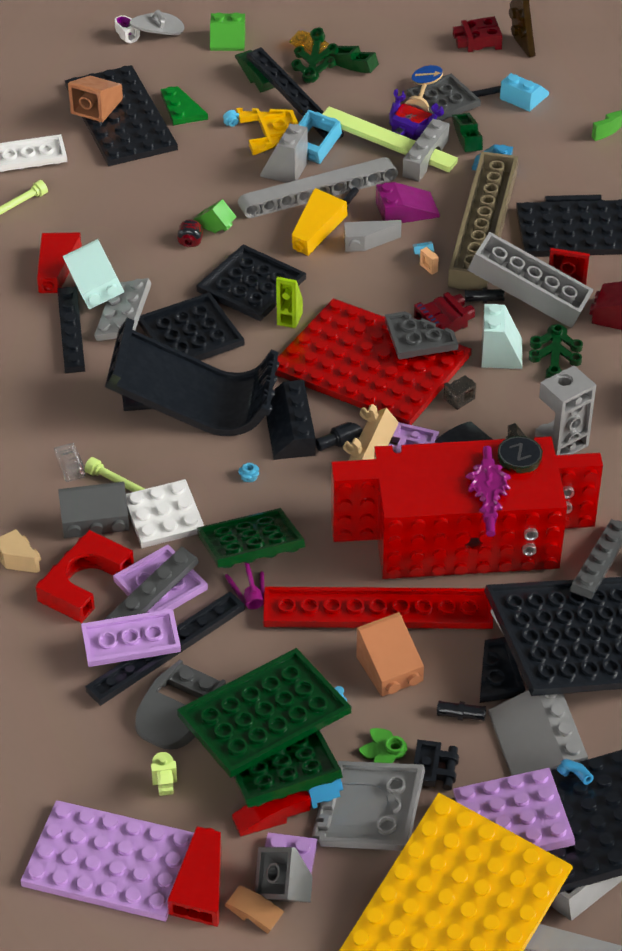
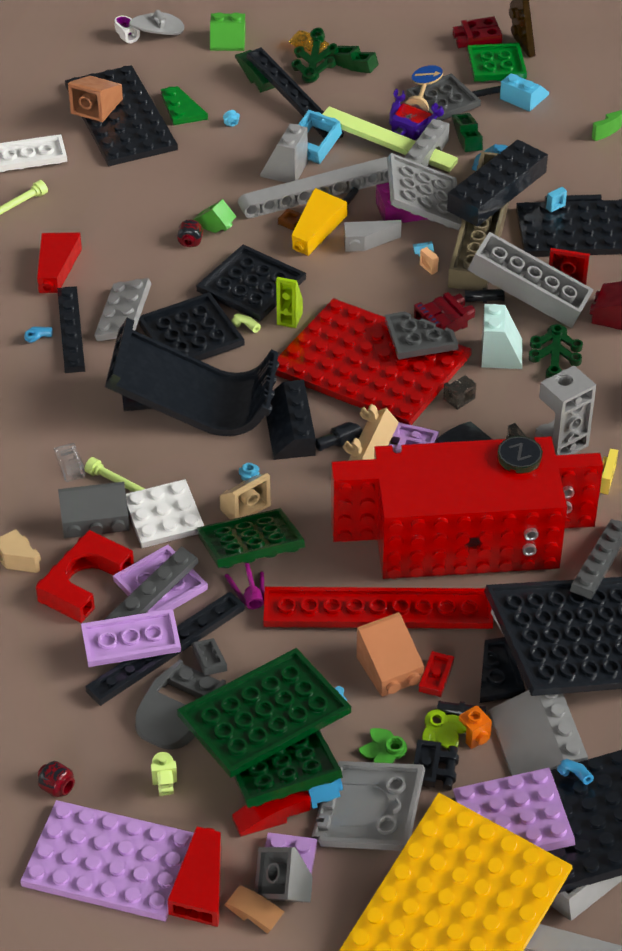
light aqua slope [63,239,124,310] -> none
yellow wing [236,108,298,155] -> none
magenta piece [466,446,511,537] -> none
none -> dark azure arm [24,327,53,343]
none -> dark red head [38,761,75,797]
none -> dark grey plate [192,638,227,676]
none -> tan slope [220,473,271,520]
none -> yellowish green arm [231,313,261,333]
none -> reddish brown plate [278,208,302,231]
none -> light grey plate [387,152,462,230]
none -> red plate [419,651,454,697]
none -> lime plate [422,709,467,749]
none -> black brick [447,139,548,227]
none -> orange bracket [459,706,492,749]
none -> green plate [467,43,527,82]
none -> medium azure plate [546,187,567,212]
none -> light yellow plate [600,449,619,495]

